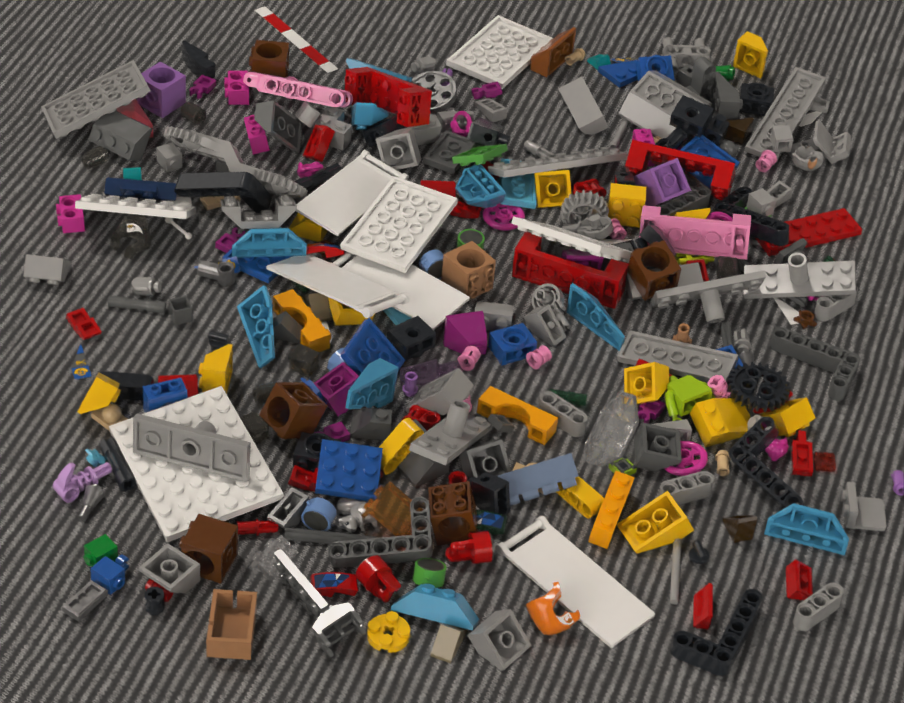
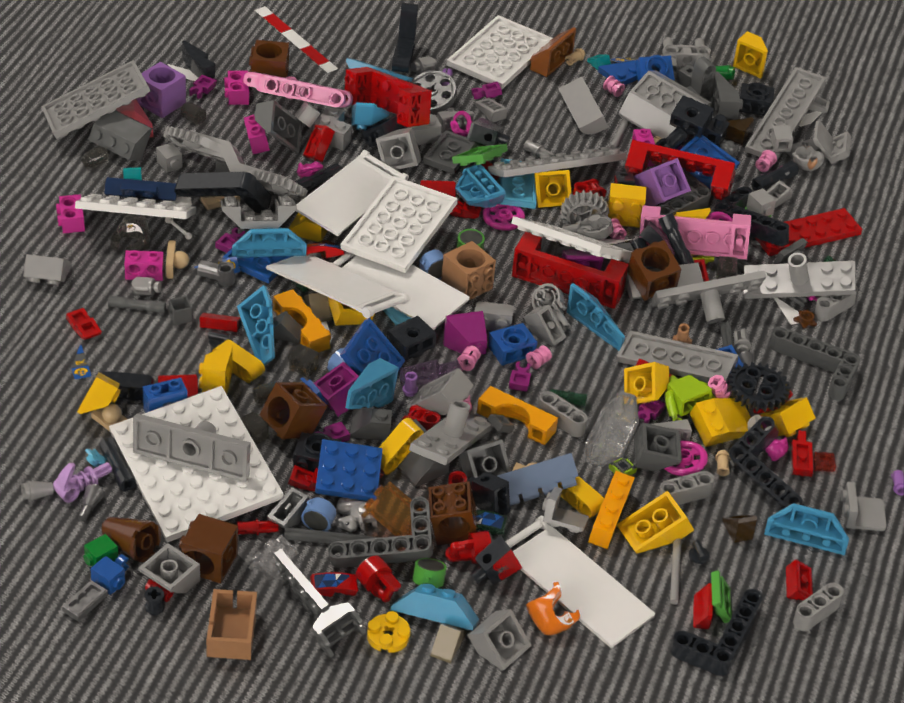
none -> light grey cone [21,481,54,501]
none -> reddish brown cone [101,517,161,562]
none -> dark pink brick [124,250,164,281]
none -> tan tile [166,240,189,279]
none -> white sticker [167,64,198,81]
none -> red slope [199,313,241,332]
none -> yellow beam [212,339,265,383]
none -> black beam [392,3,418,73]
none -> black torso [470,535,523,584]
none -> magenta plate [508,362,531,392]
none -> light grey bracket [542,487,589,533]
none -> bright pink bush [603,76,625,97]
none -> black axle [658,213,694,265]
none -> bright green plate [711,570,732,623]
none -> black axle [751,161,799,191]

